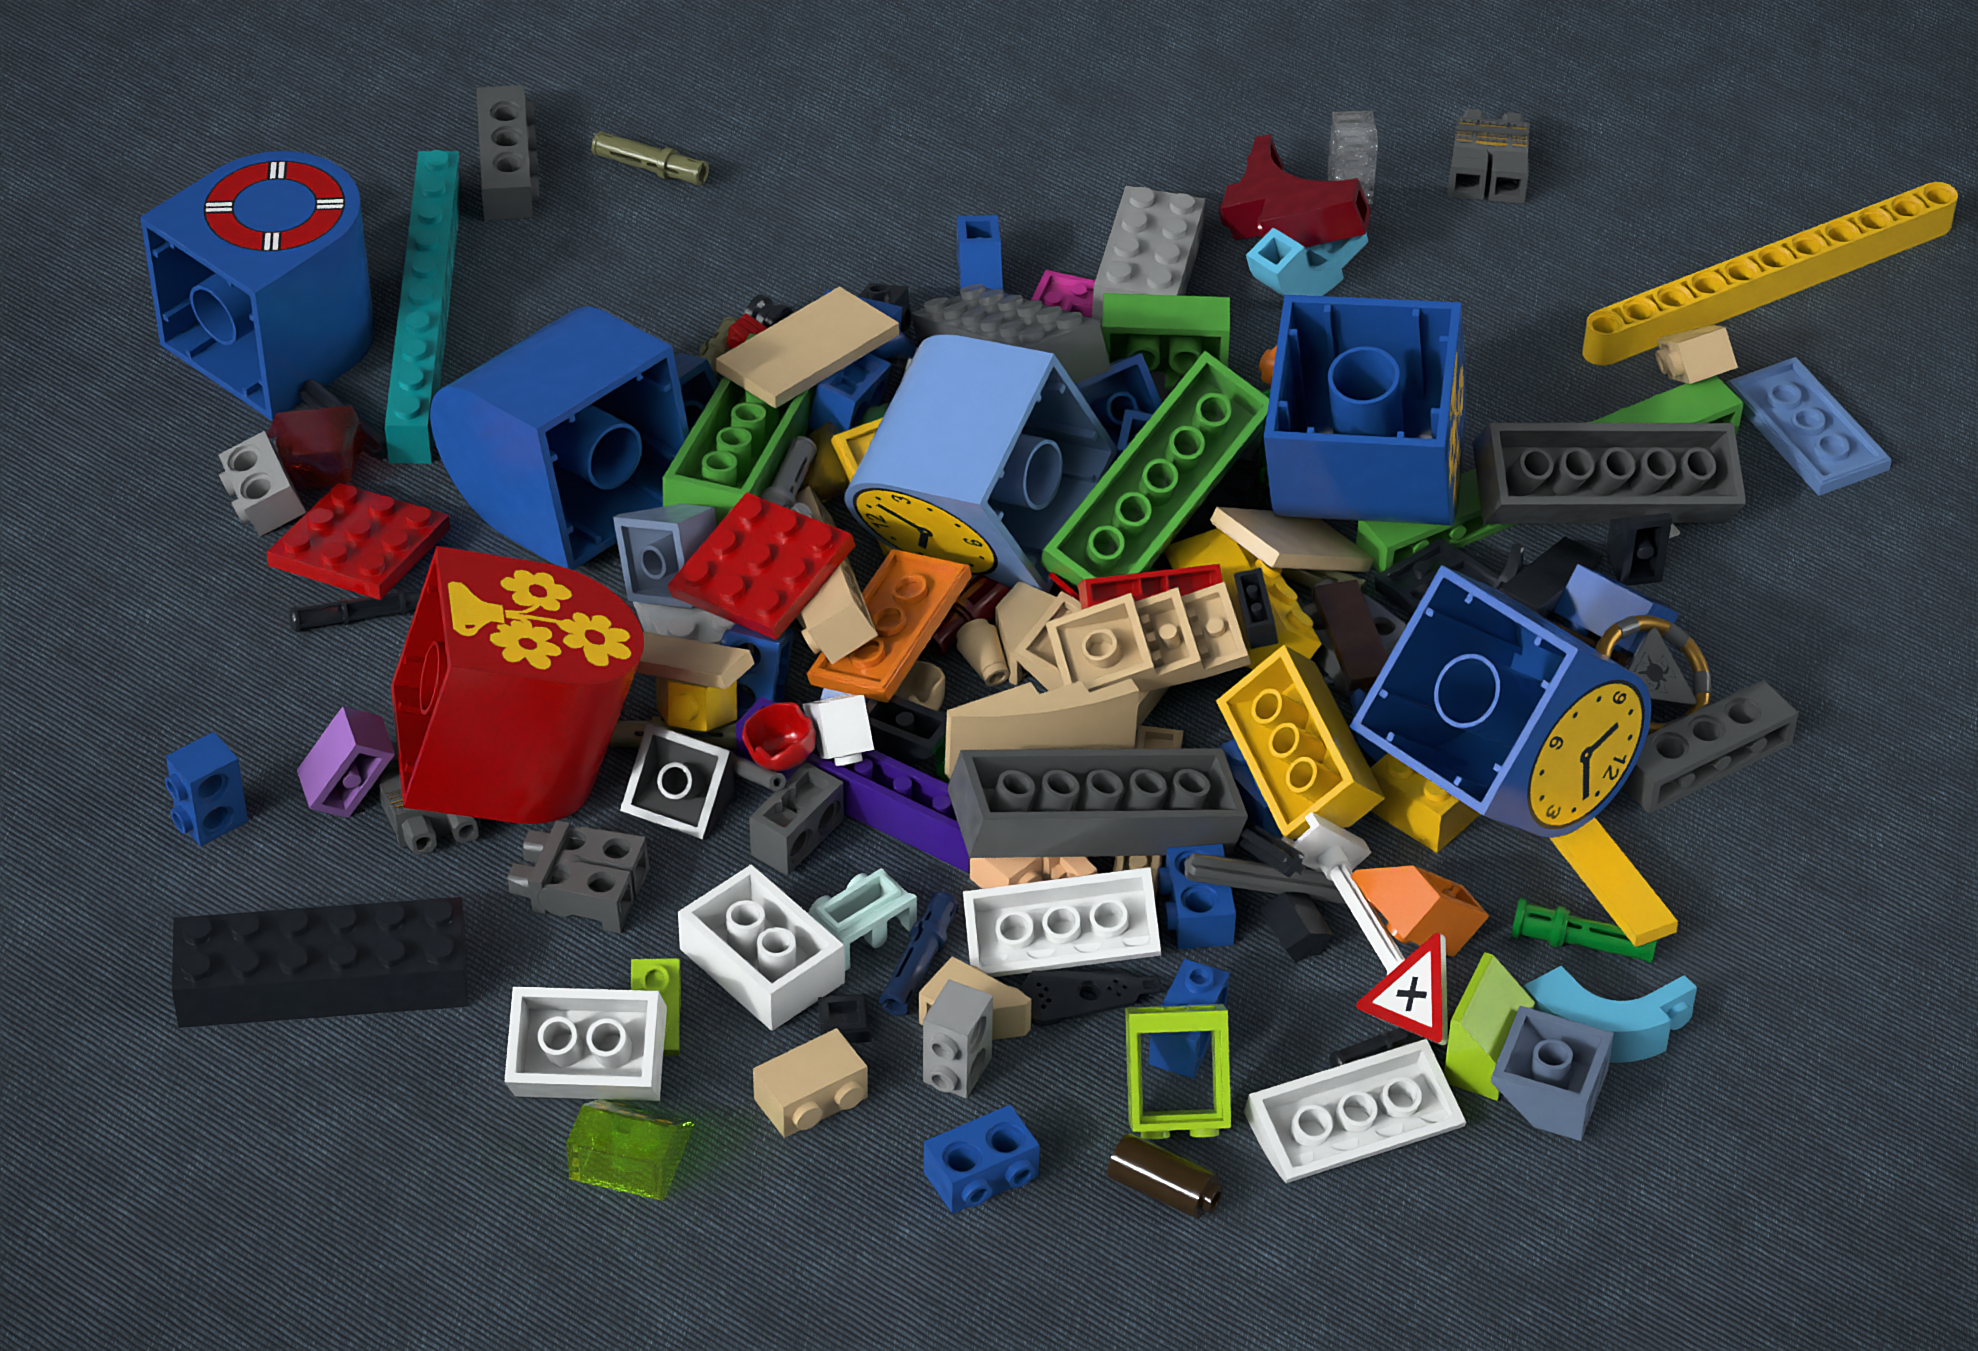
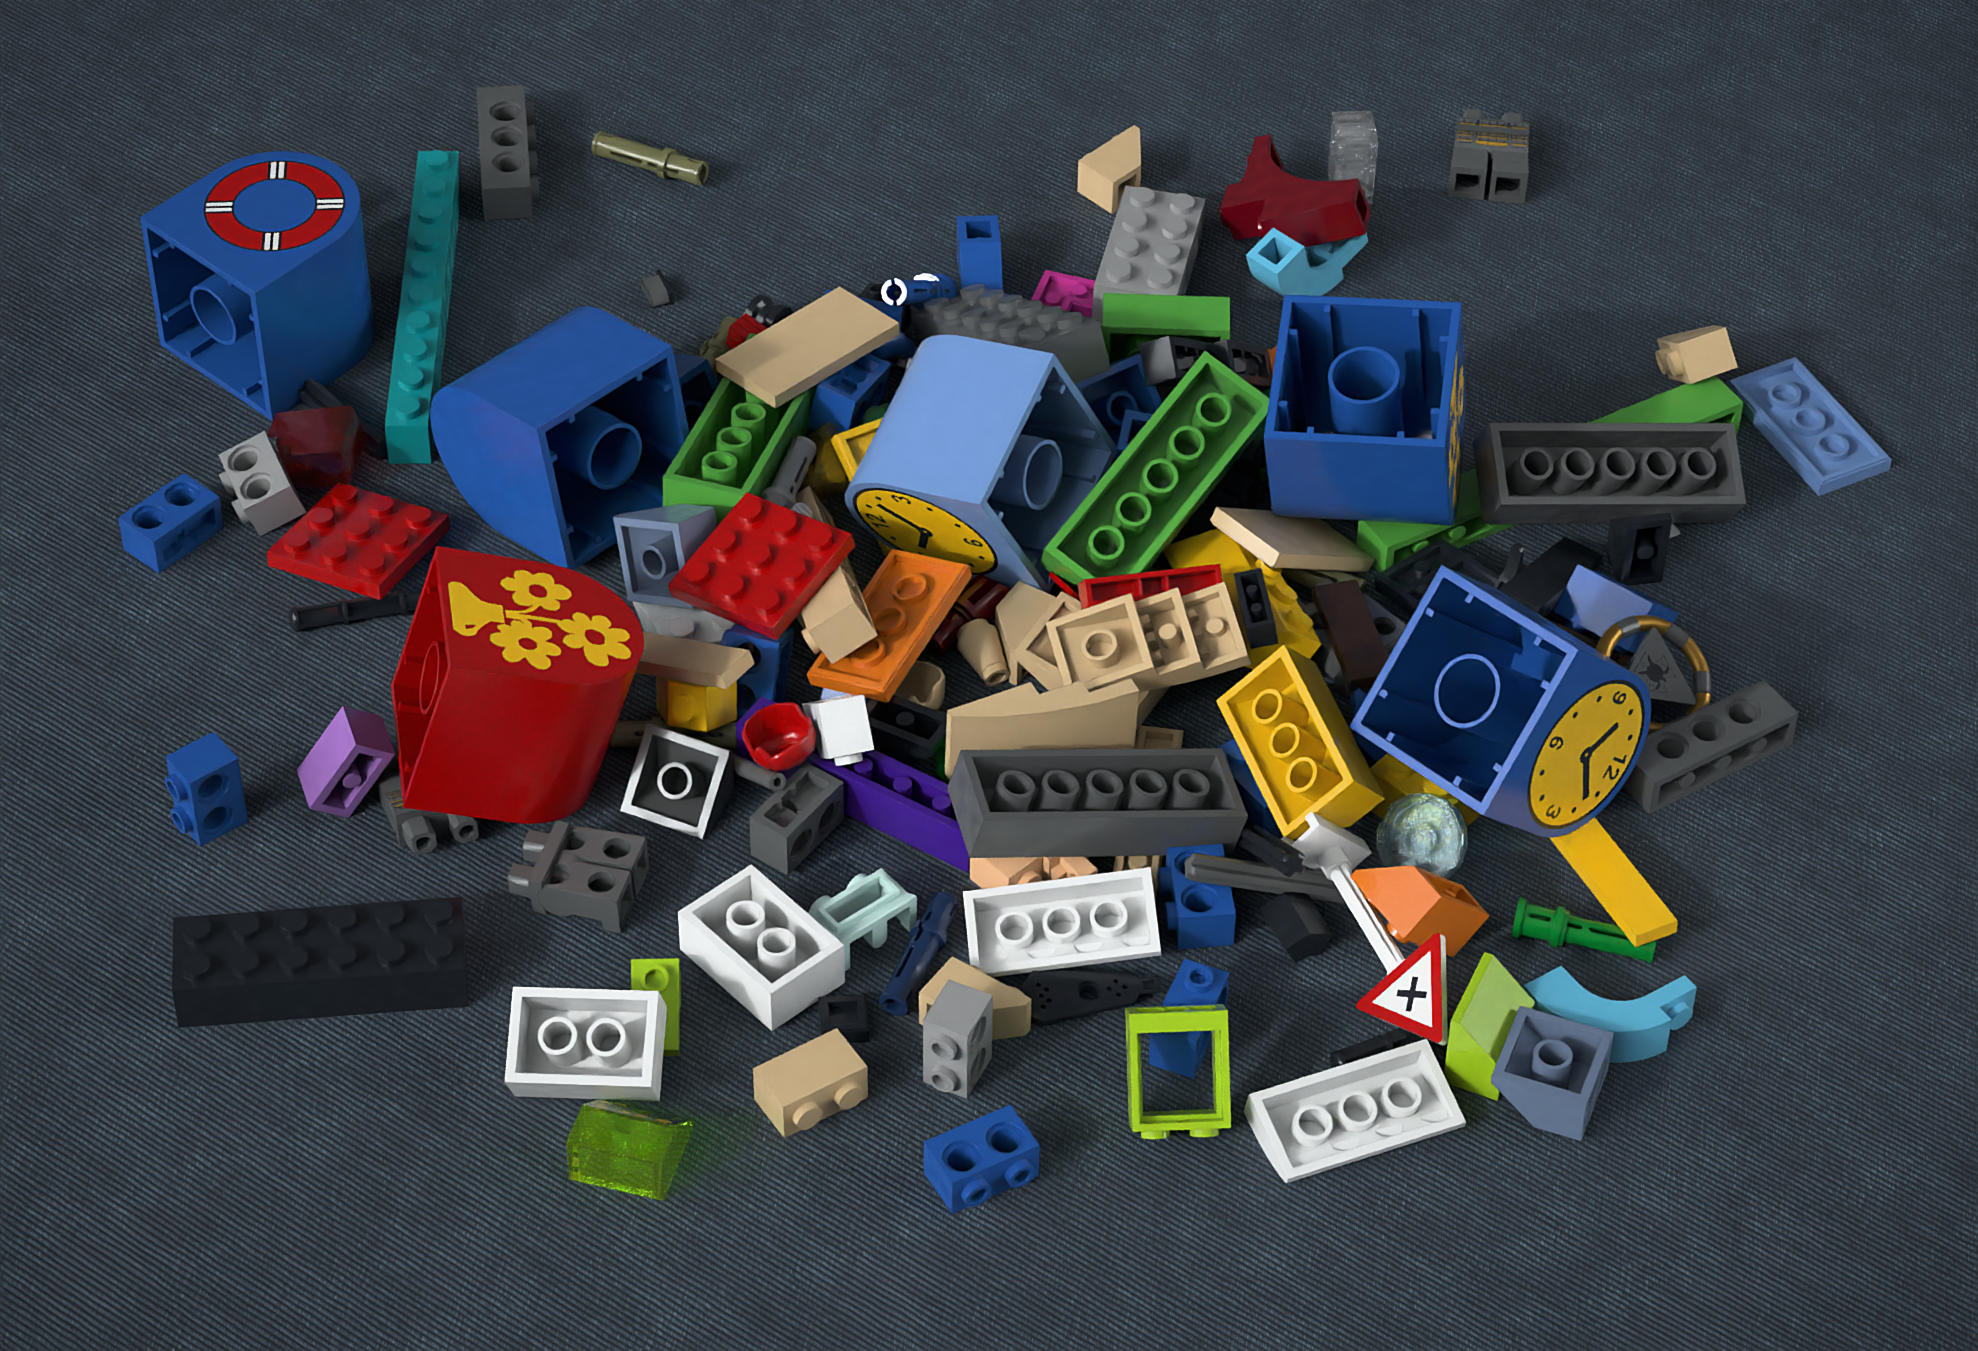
dark brown brick [1108,1133,1223,1219] -> none
yellow beam [1582,182,1958,366] -> none
none -> blue brick [118,473,224,573]
none -> dark grey piece [640,270,673,307]
none -> blue pin [881,274,958,310]
none -> tan slope [1077,125,1141,214]
none -> black slope [1139,336,1273,390]
none -> clear light blue tile [1376,793,1468,879]

